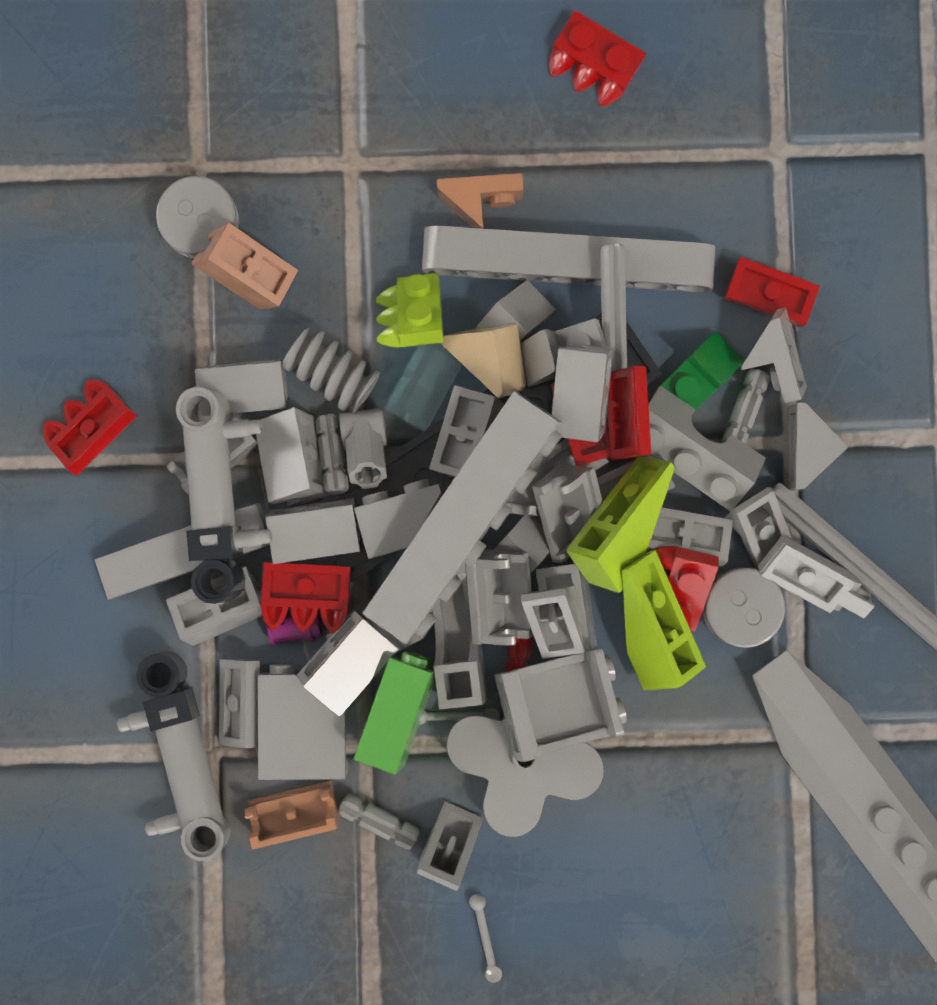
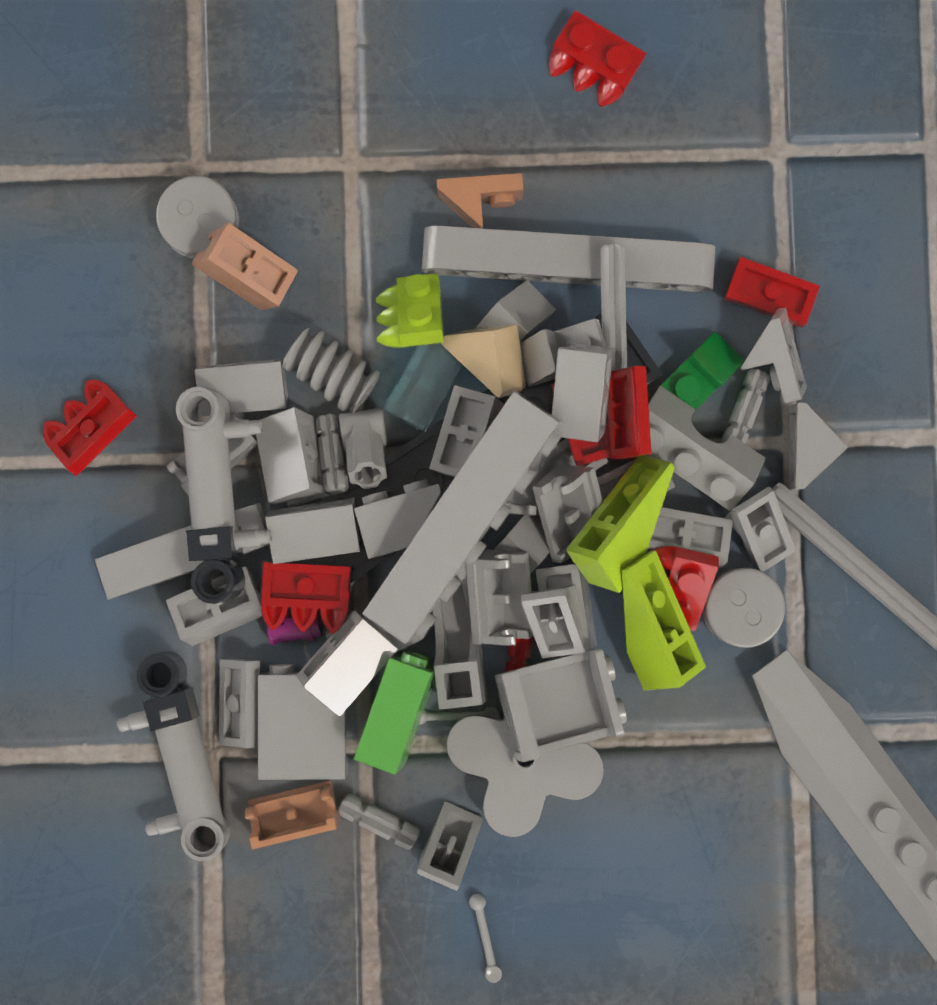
light grey hinge [758,535,875,618] -> none

